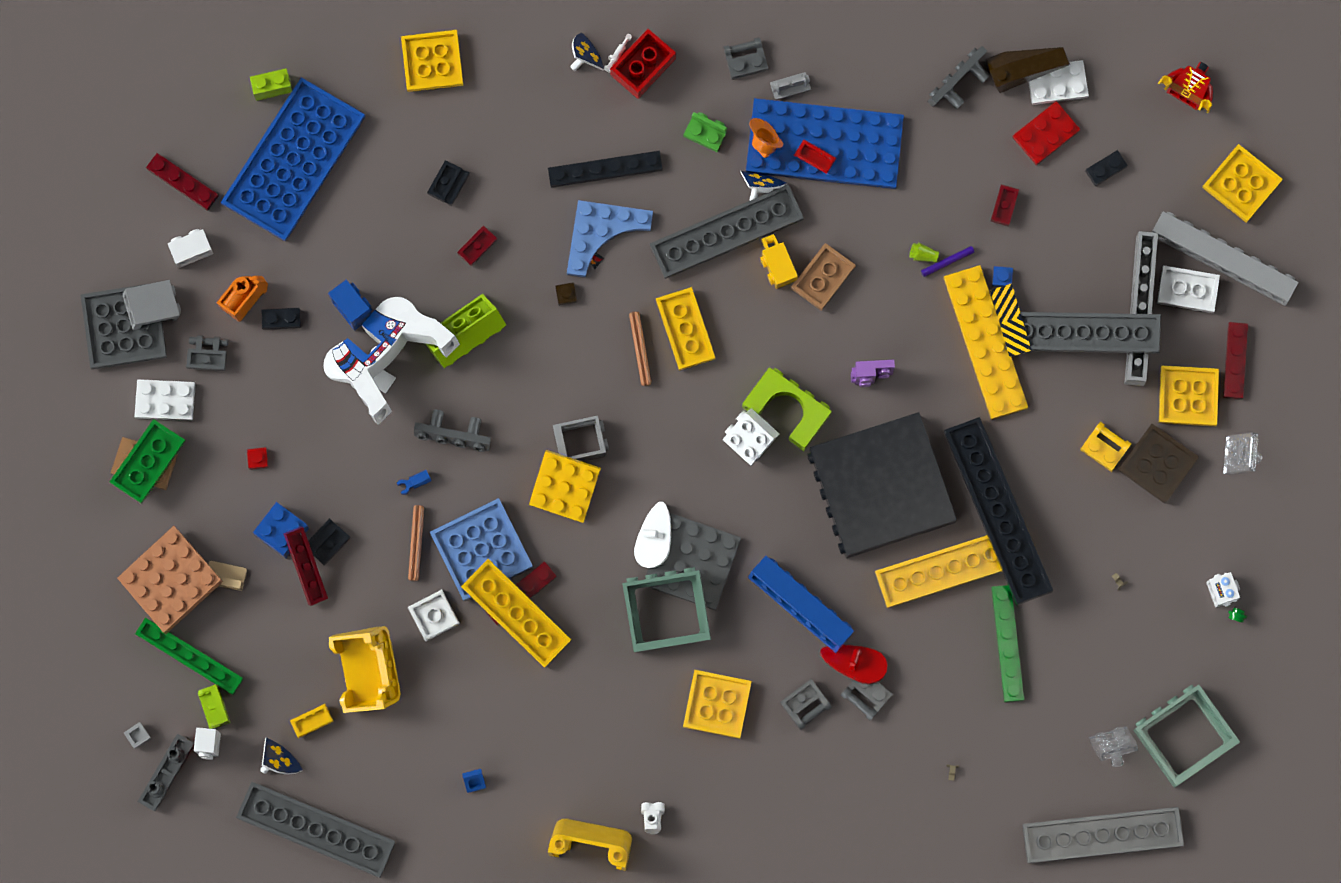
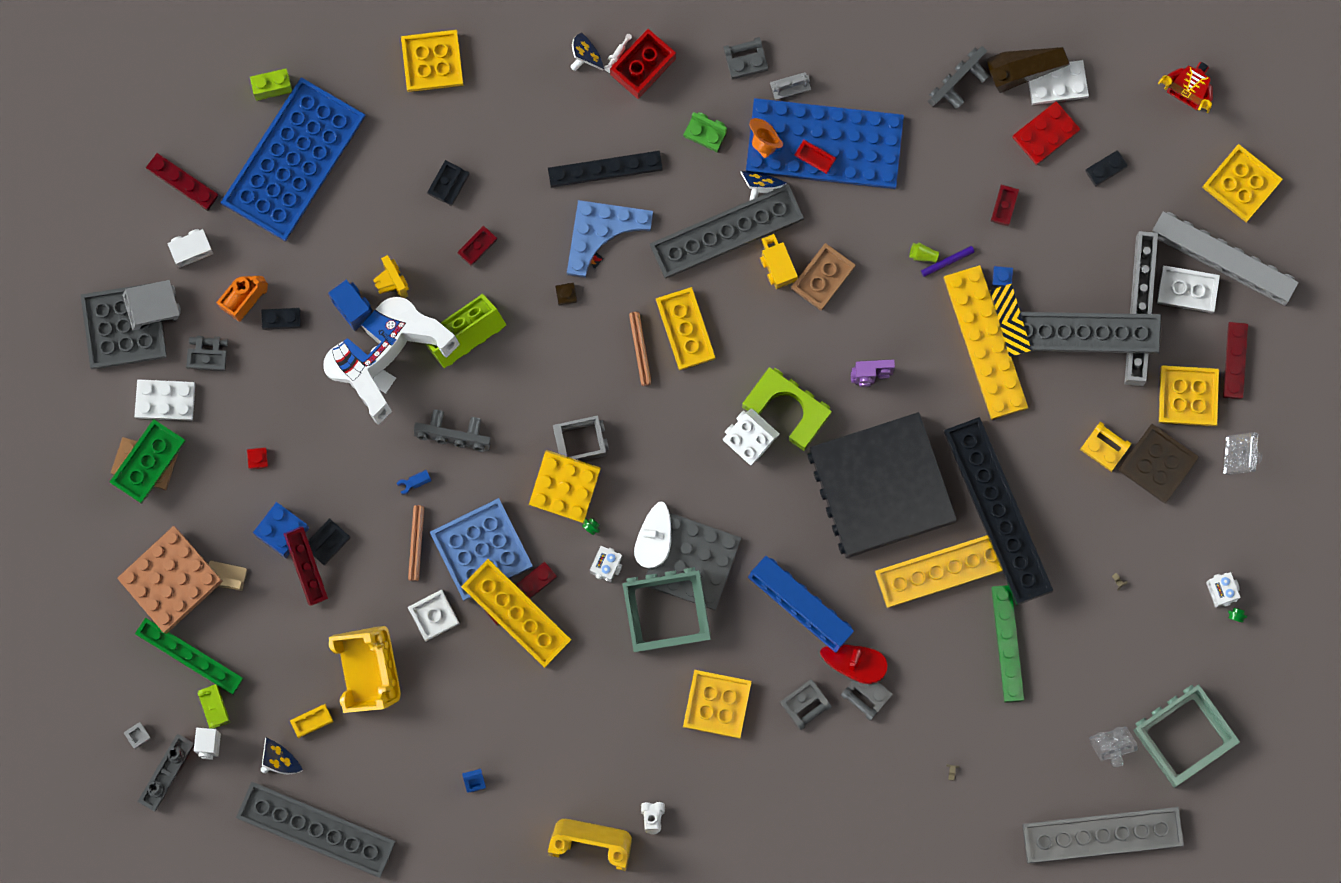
none -> yellow plate [373,255,409,298]
none -> green plate [582,518,600,535]
none -> white head [590,546,622,582]

